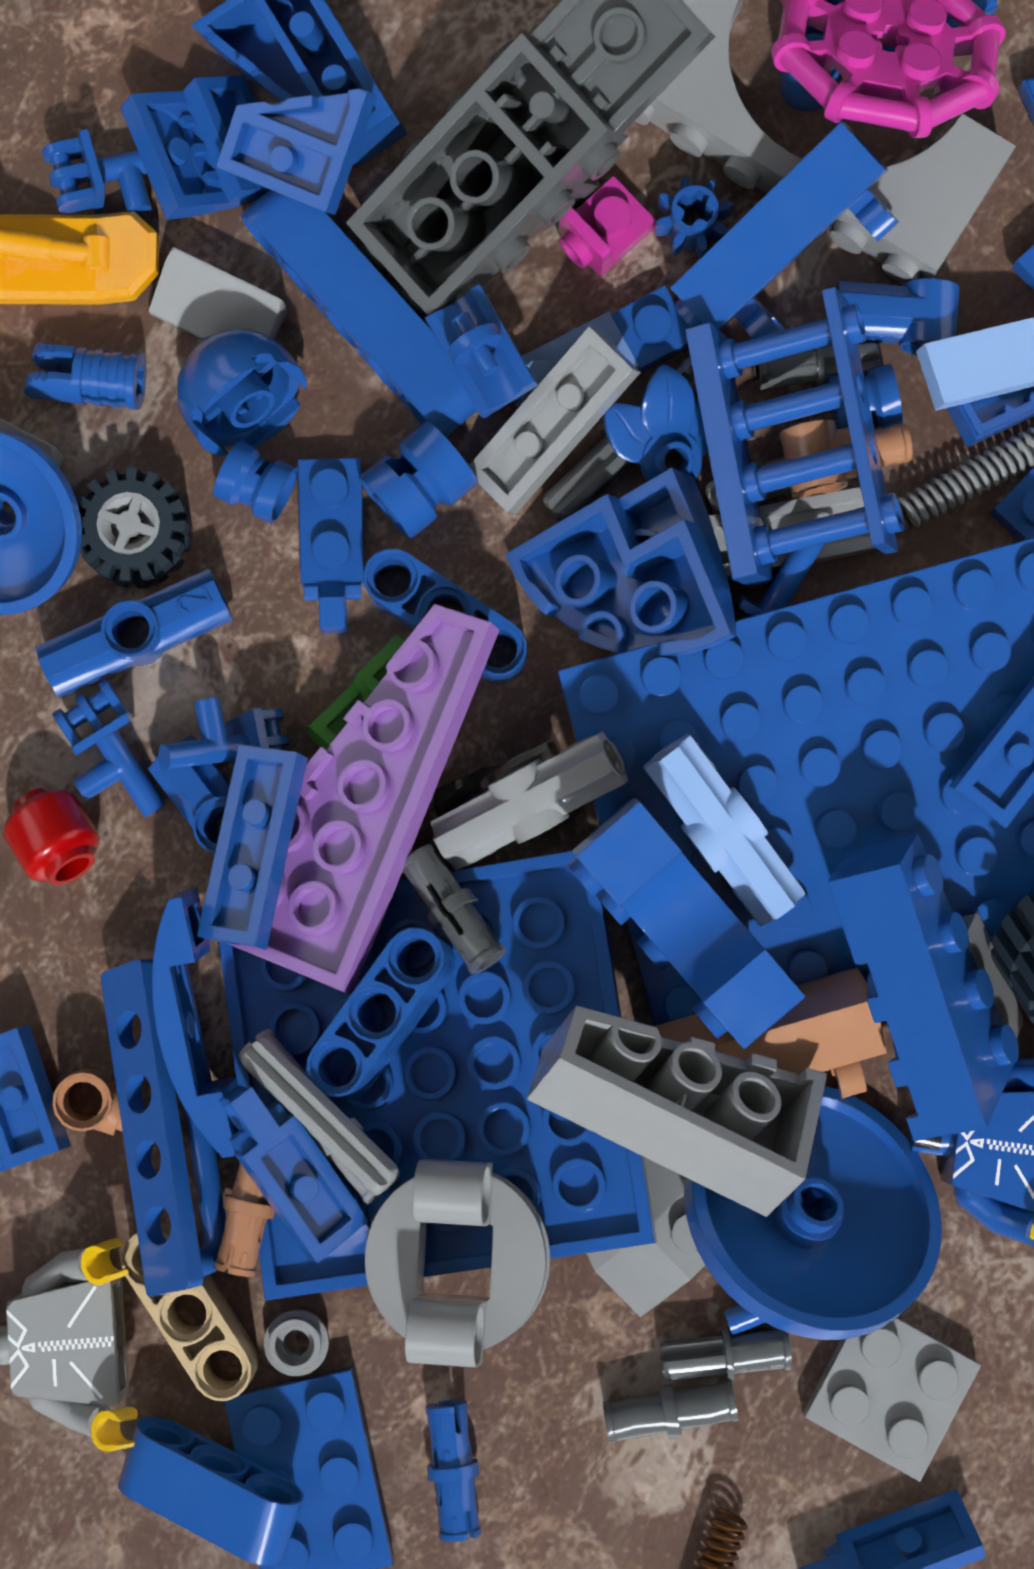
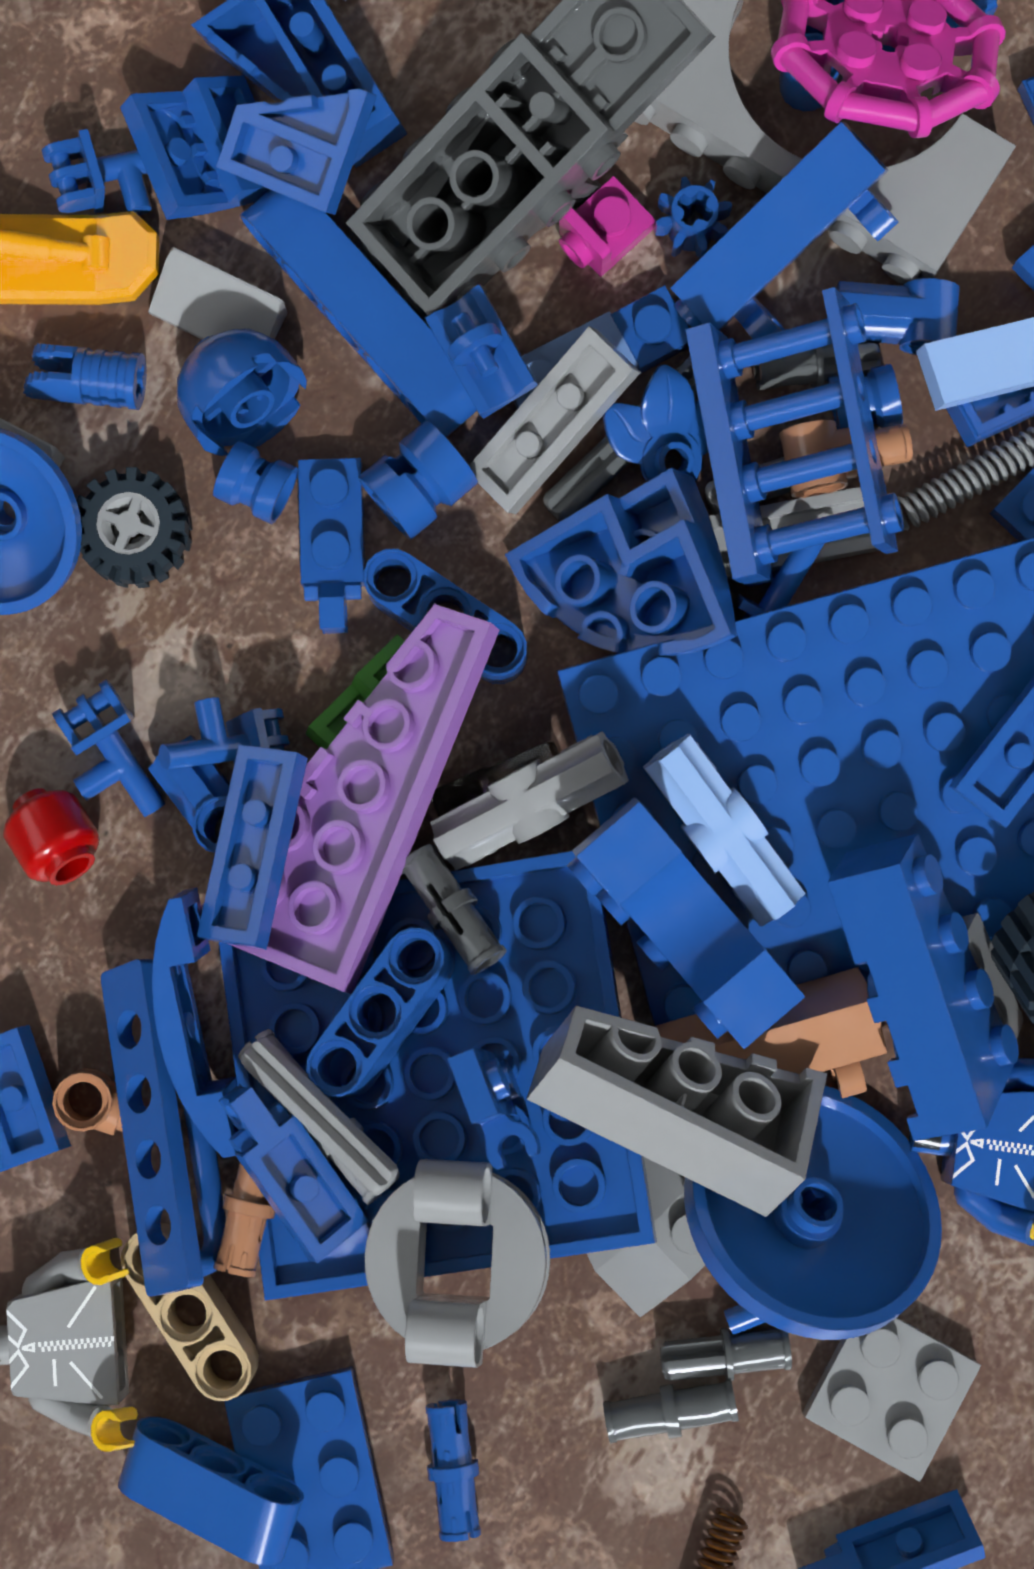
blue piece [35,568,234,698] -> none
light grey plate [264,1309,329,1376] -> none
none -> blue plate [447,1048,541,1170]

